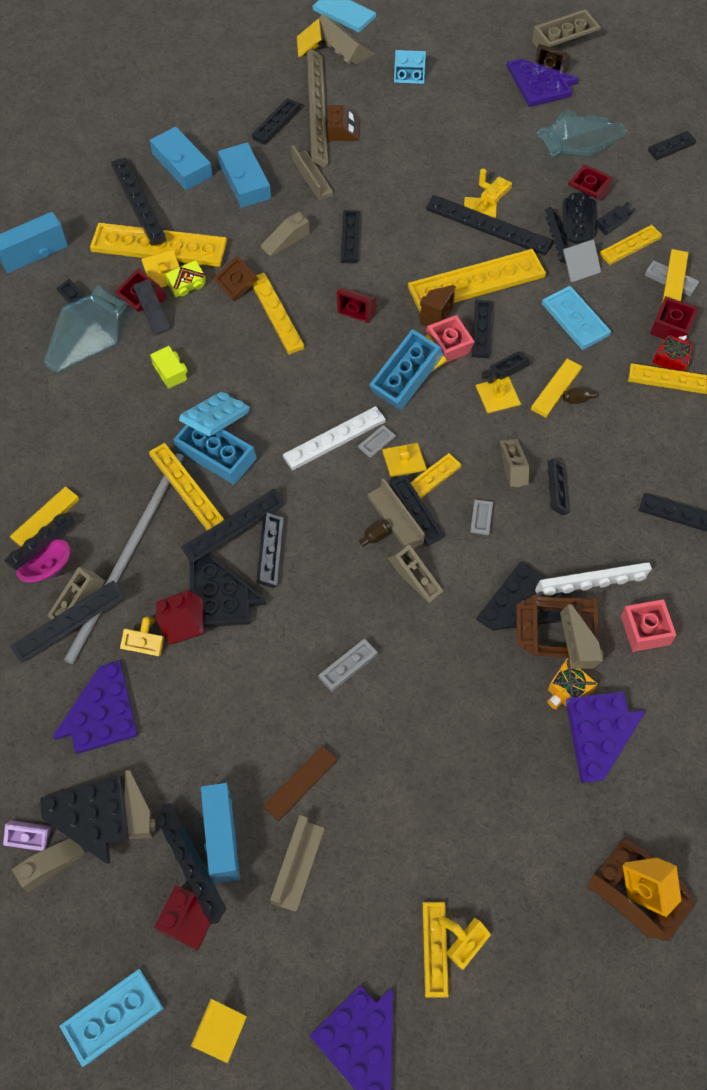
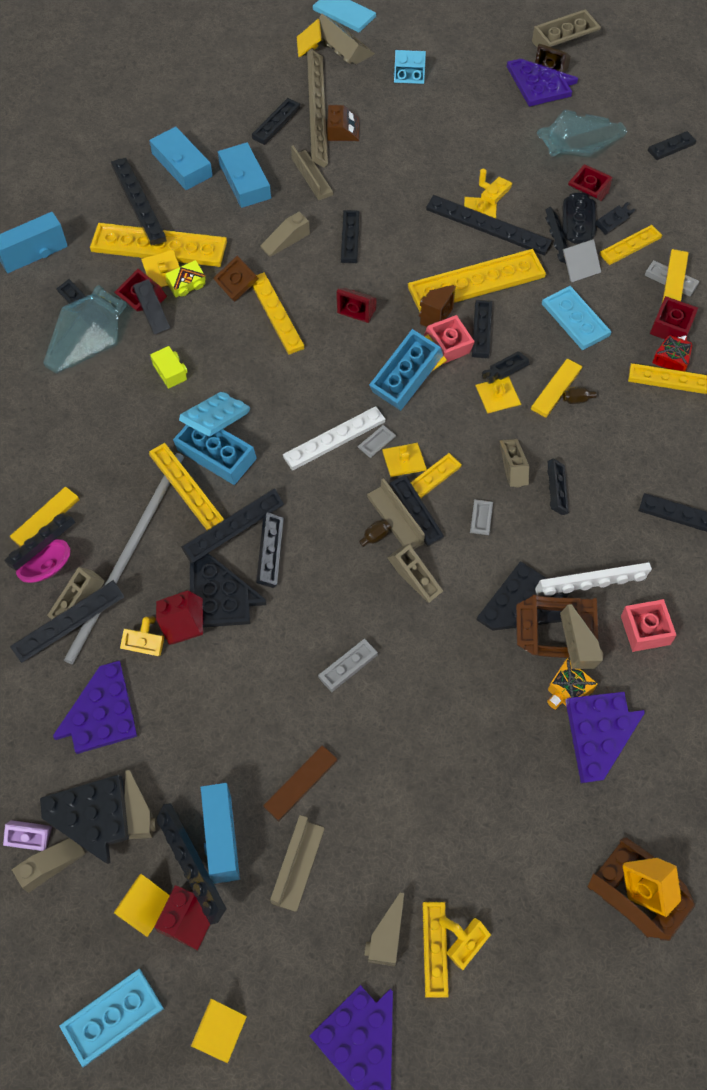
none -> yellow piece [114,874,170,937]
none -> dark tan slope [364,893,404,966]

